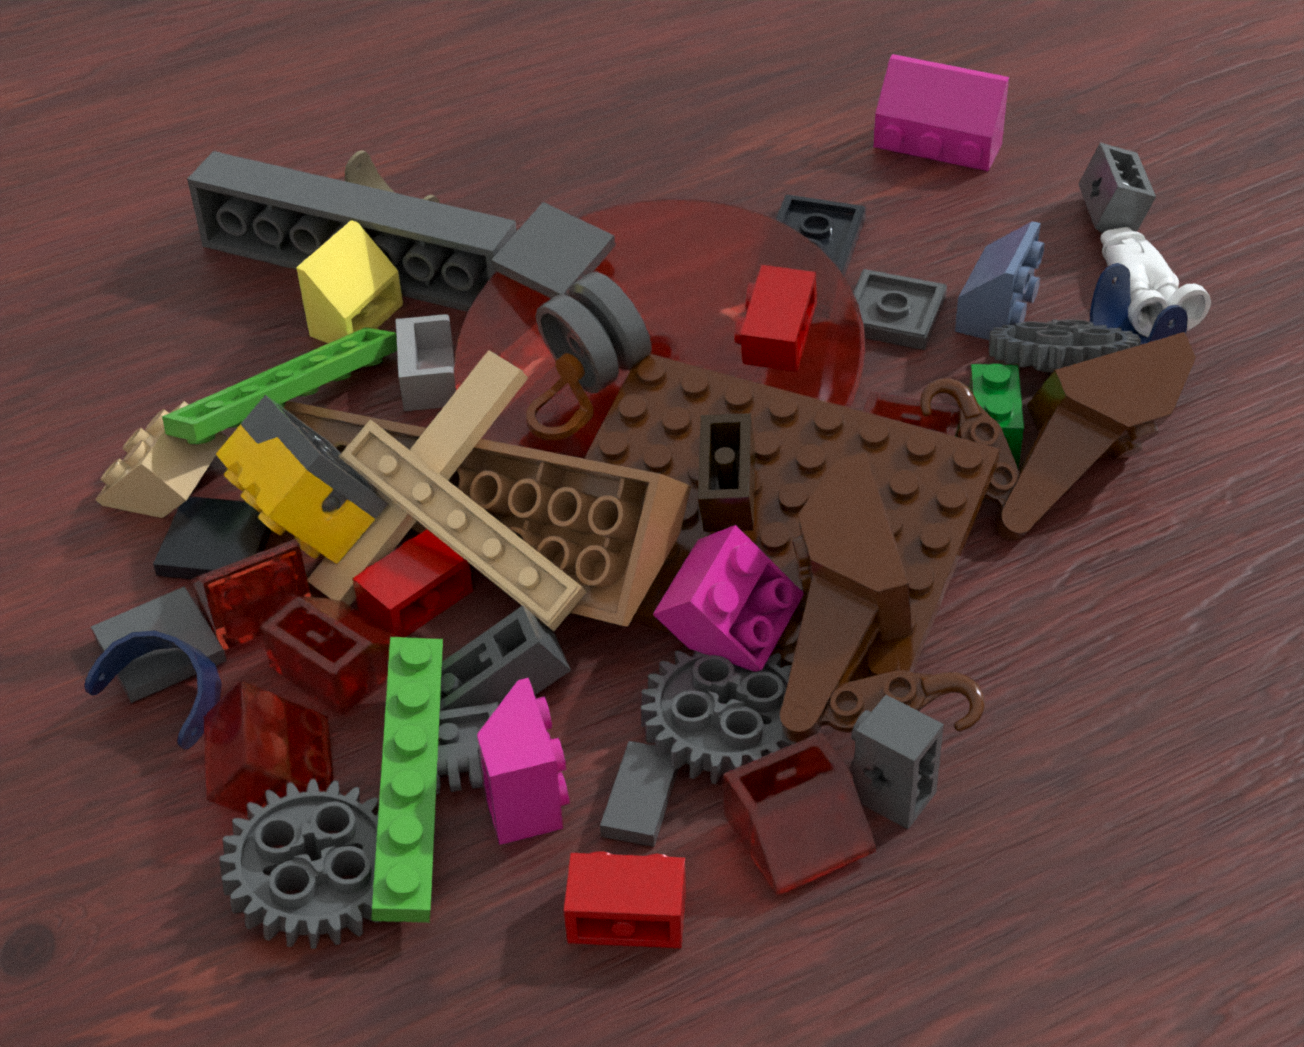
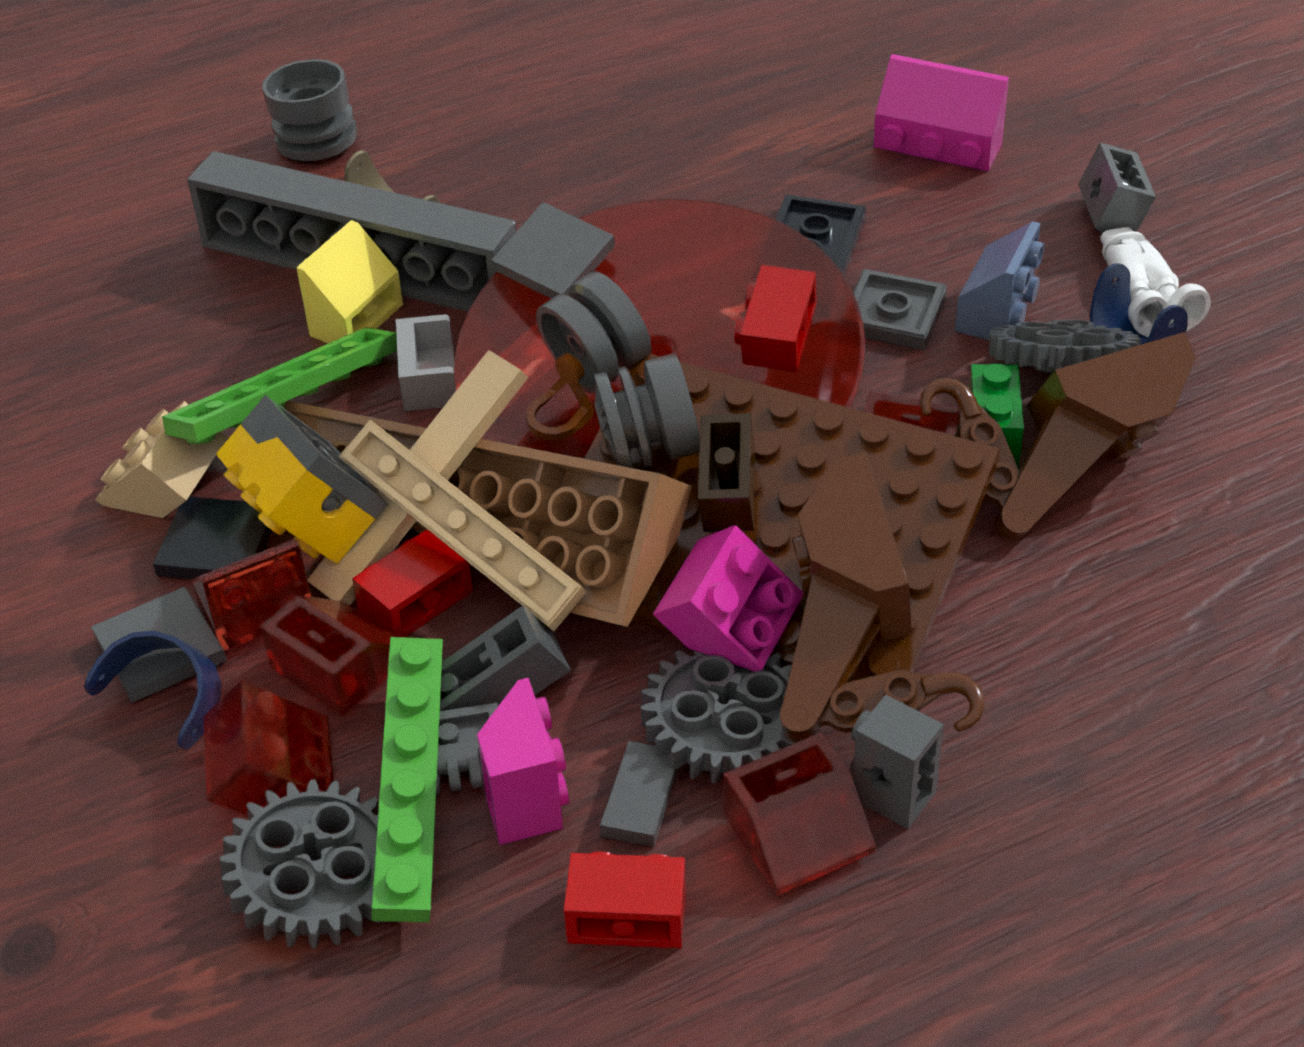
none -> dark grey wheel [262,59,357,161]
none -> dark grey wheel [594,353,700,468]

